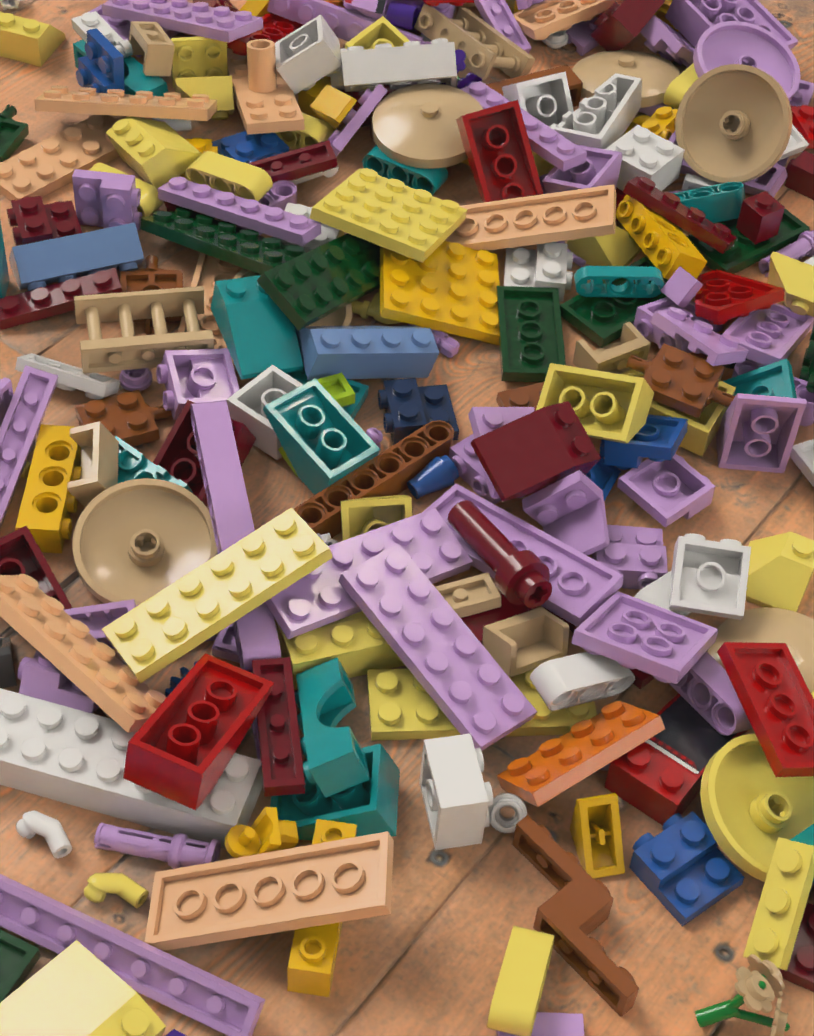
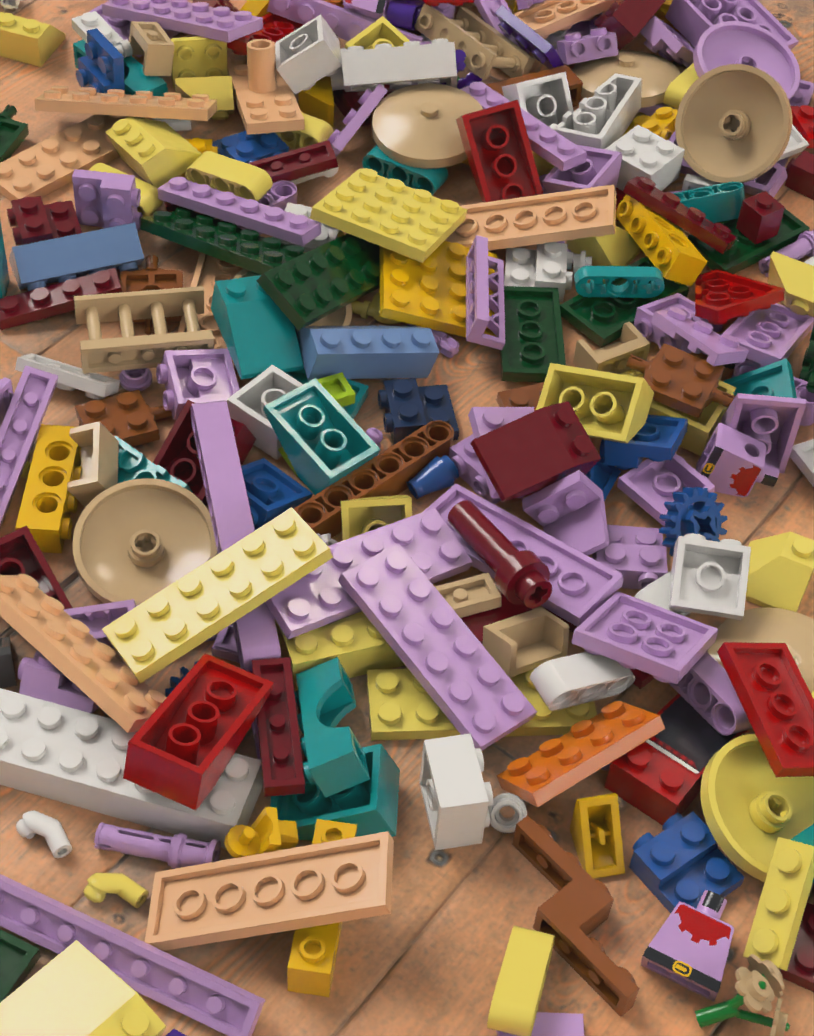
yellow slope [310,85,357,131] -> none
lavender tile [660,266,703,309] -> none
none -> blue plate [241,458,313,530]
none -> lavender fence [466,235,505,350]
none -> wing [495,5,564,69]
none -> lavender plate [555,28,618,65]
none -> white plate [573,251,592,275]
none -> torso [641,890,734,1001]
none -> blue gear [659,487,728,556]
none -> lavender torso [696,423,780,497]

